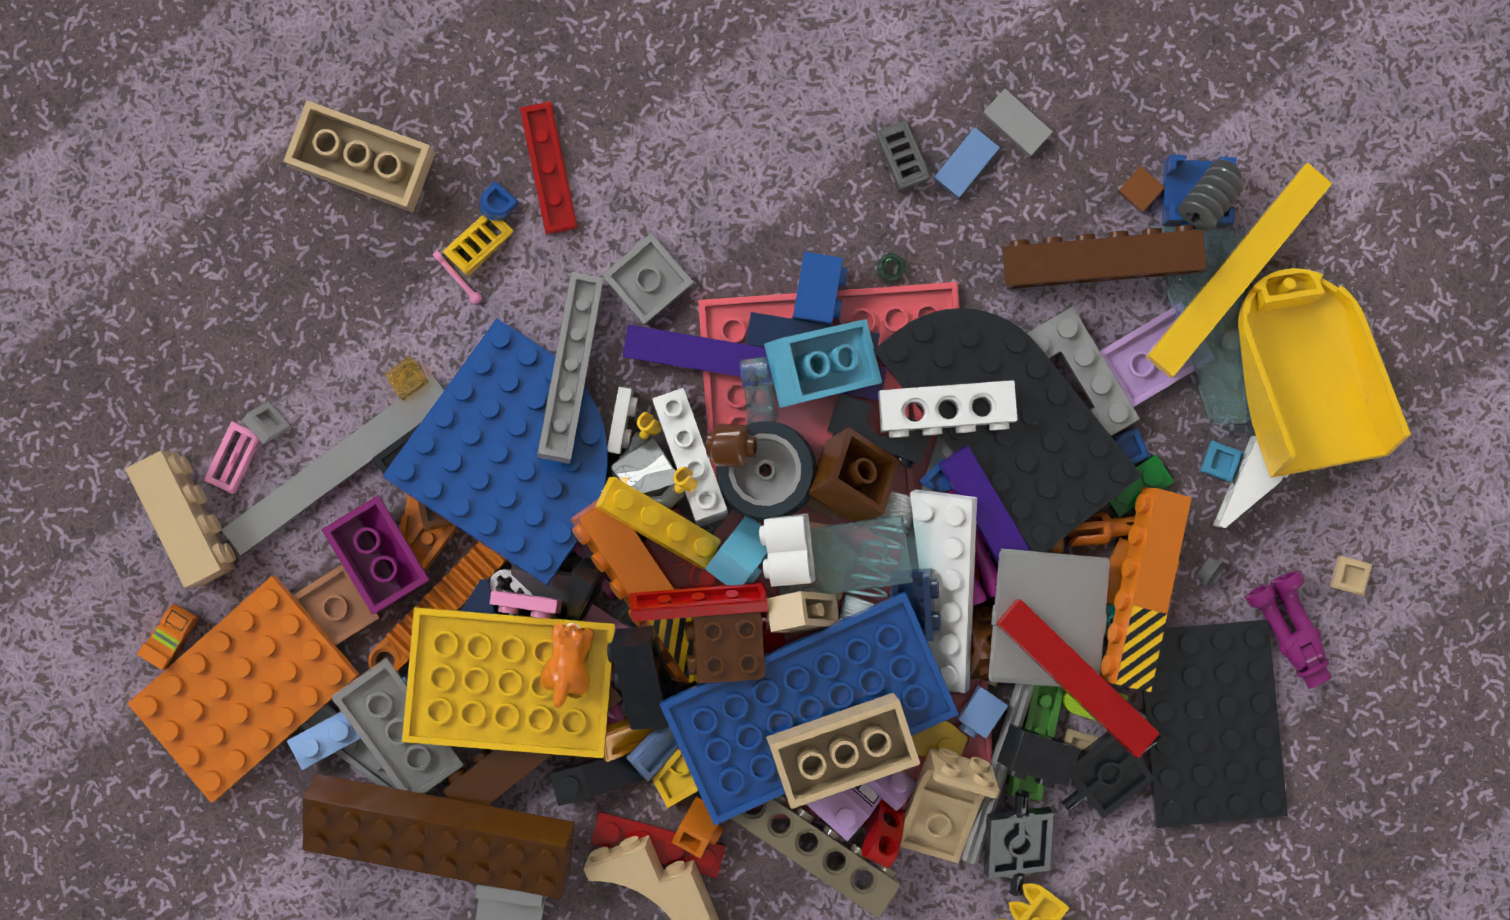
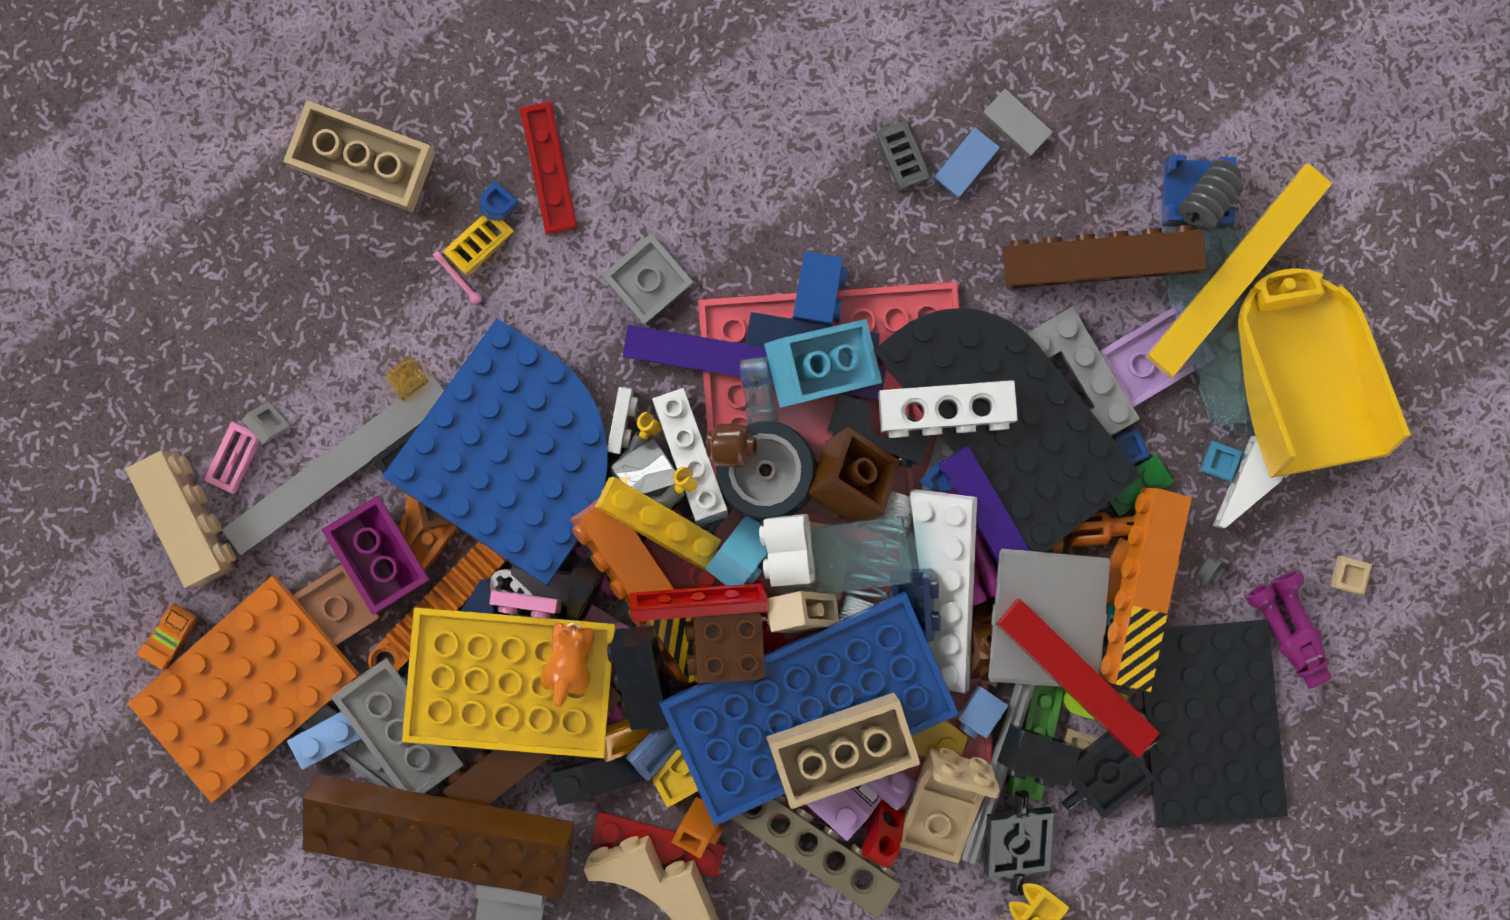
light grey plate [537,272,603,464] -> none
clear green axle [876,253,906,283] -> none
dark orange tile [1117,166,1165,213] -> none

